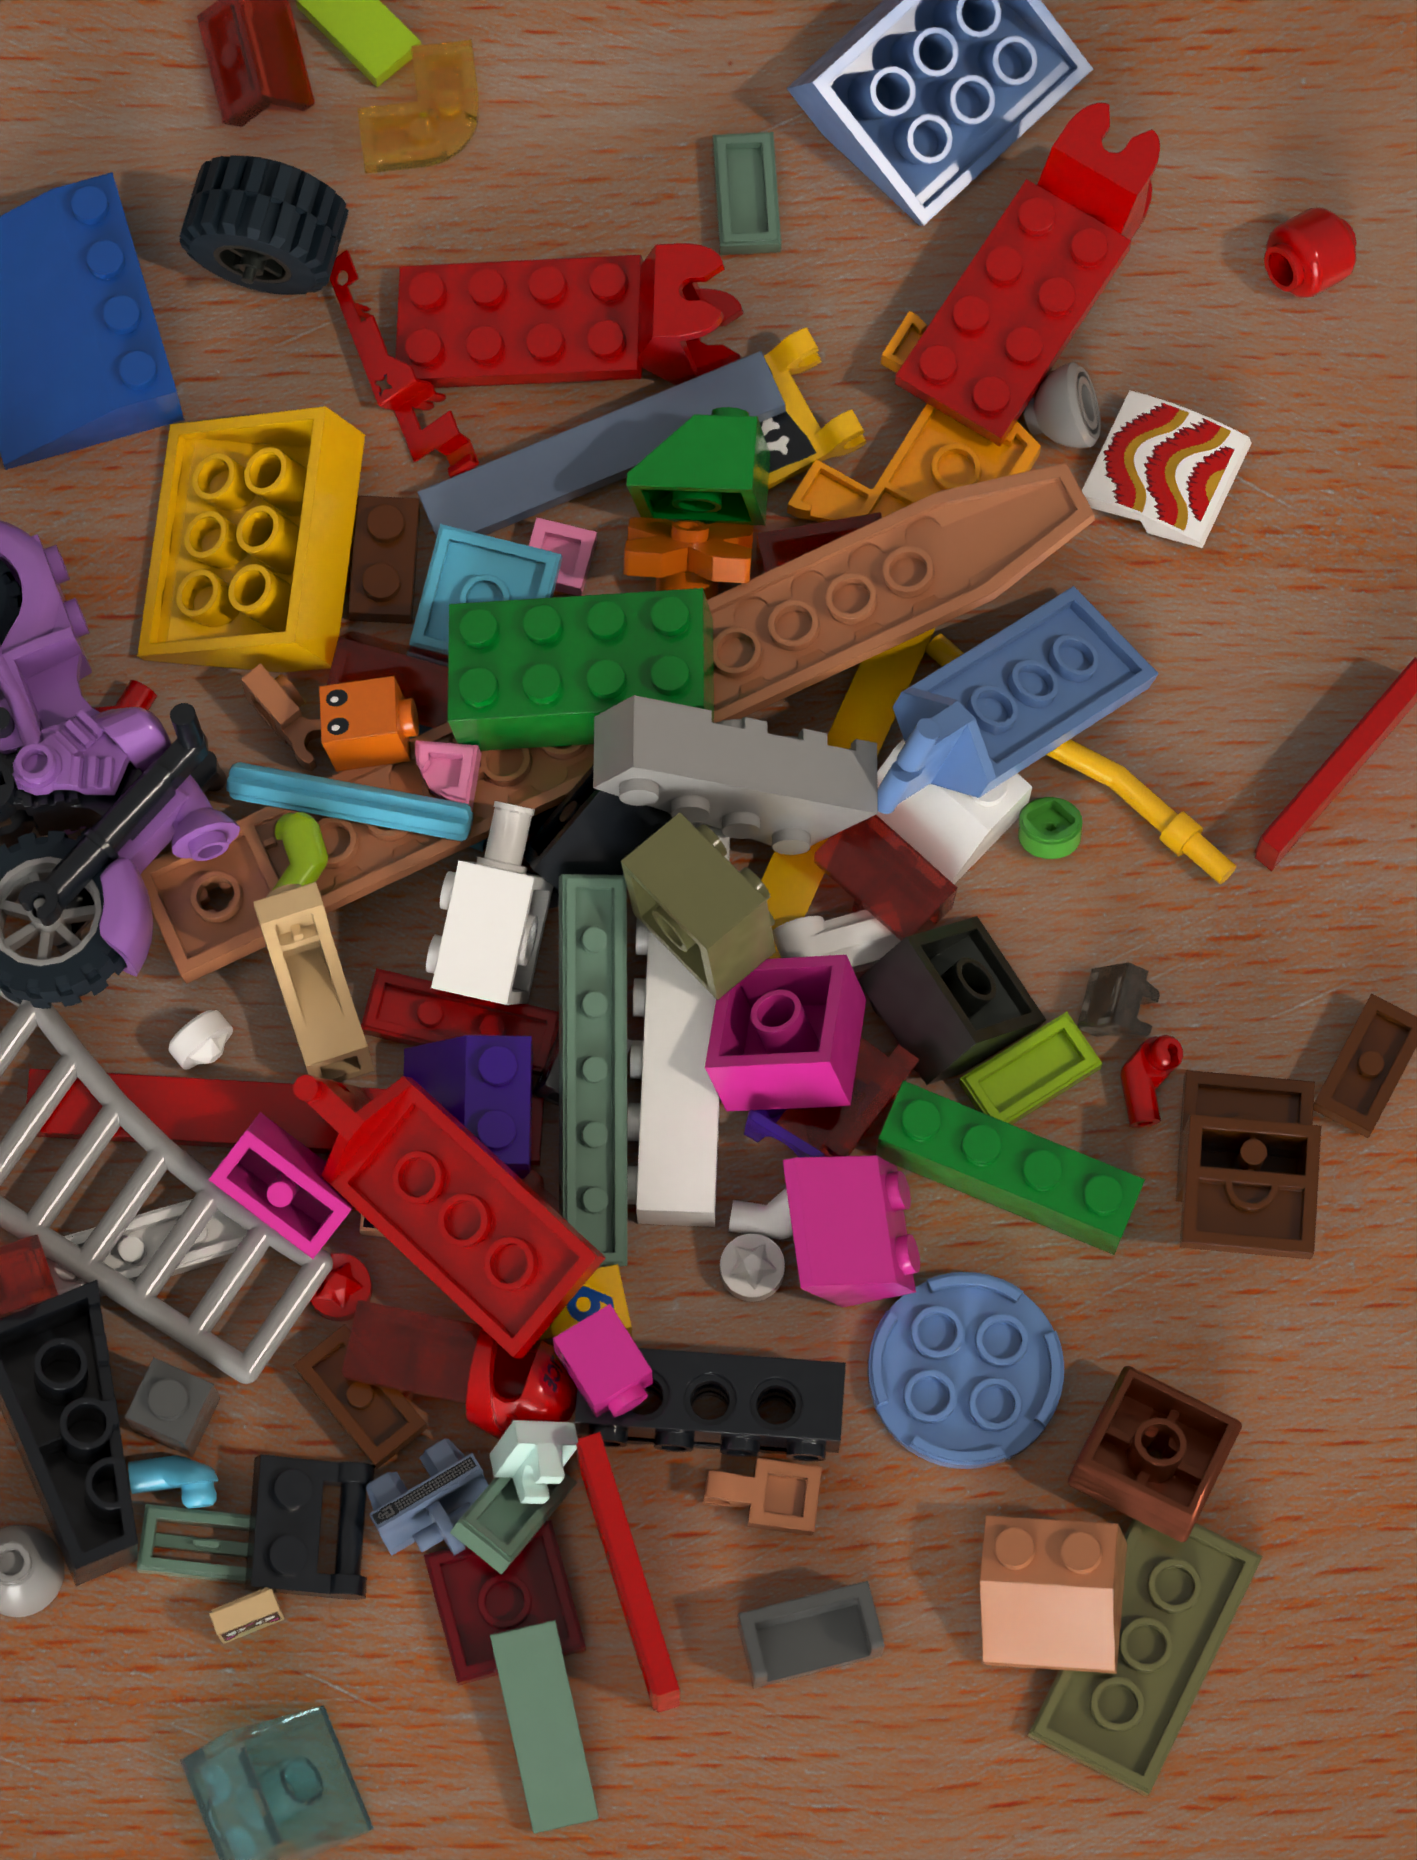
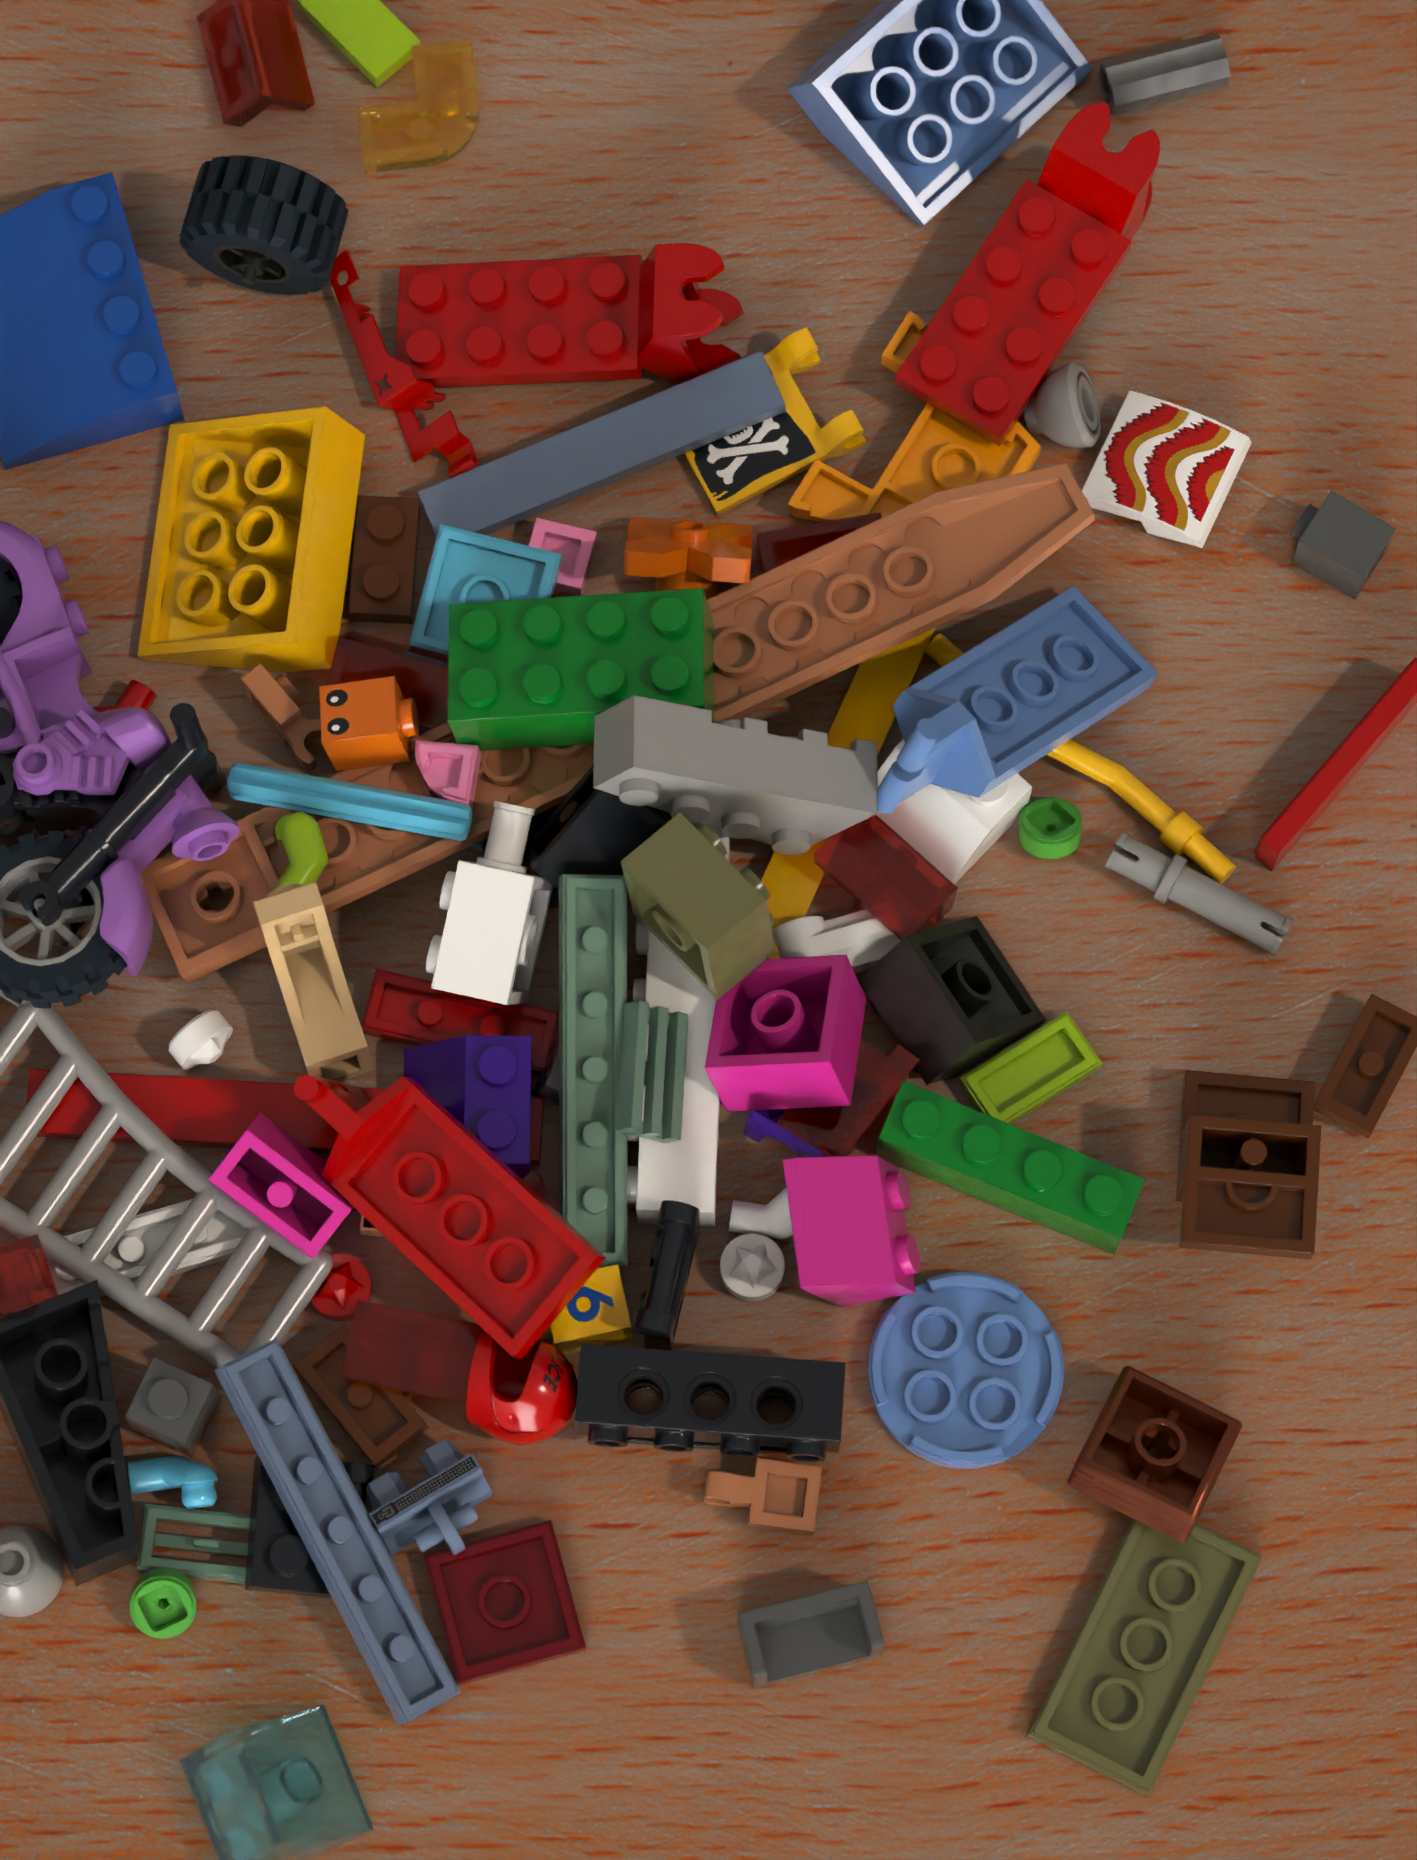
tan tile [209,1587,285,1644] -> none
sand green tile [450,1472,577,1574] -> none
light aqua tile [489,1420,578,1504] -> none
sand green tile [490,1620,599,1834] -> none
dark pink brick [553,1304,653,1418] -> none
red tile [575,1432,680,1713] -> none
green slope [626,407,770,526] -> none
sand green tile [713,132,781,255] -> none
nougat slope [980,1515,1127,1674] -> none
clear smoke tile [1077,962,1160,1038] -> none
red arm [1120,1035,1183,1128] -> none
red head [1264,207,1356,298] -> none
none -> bright green tile [130,1568,197,1639]
none -> sand blue tile [214,1338,461,1726]
none -> sand green tile [616,1000,688,1143]
none -> black plate [632,1200,700,1350]
none -> flat silver axle [1098,32,1231,116]
none -> light grey pin [1104,831,1294,956]
none -> dark grey brick [1291,490,1396,599]

